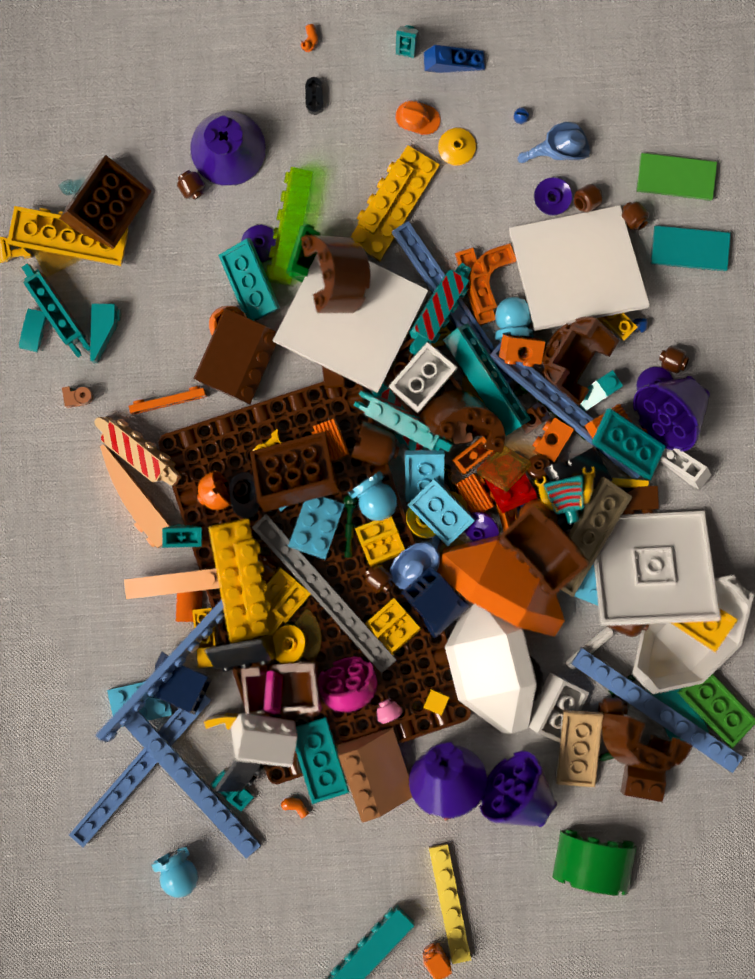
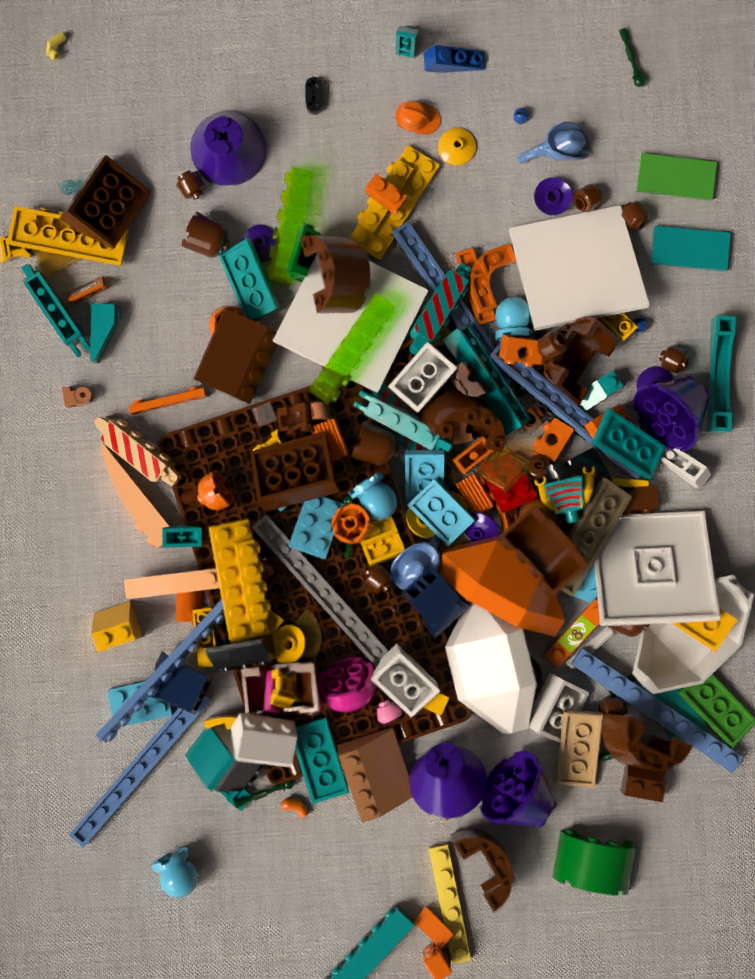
teal slope [19,308,47,352] -> none
medium blue plate [125,711,261,859] -> none
black piece [227,472,260,518] -> none
yellow slope [264,567,311,623] -> none
orange arm [301,24,319,52] -> none
yellow slope [365,598,421,655] -> none
none -> light yellow arm [46,32,66,60]
none -> orange slope [67,276,107,305]
none -> yellow slope [91,601,143,653]
none -> reddish brown cylinder [182,211,230,258]
none -> teal tile [185,727,236,791]
none -> dark green piece [234,780,294,809]
none -> clear tile [252,402,277,427]
none -> yellow piece [271,669,296,709]
none -> reddish brown cylinder [277,402,312,435]
none -> clear neon green brick [309,293,396,404]
none -> nougat leg [309,402,331,423]
none -> orange cylinder [332,504,372,544]
none -> orange brick [366,173,407,215]
none -> white slope [371,644,440,717]
none -> orange tile [413,906,455,949]
none -> reddish brown cylinder [451,829,513,913]
none -> reddish brown cylinder [455,362,492,397]
none -> reddish brown head [538,331,567,360]
none -> plate [544,598,600,668]
none -> dark green piece [619,28,645,87]
none -> teal arch [707,315,736,434]

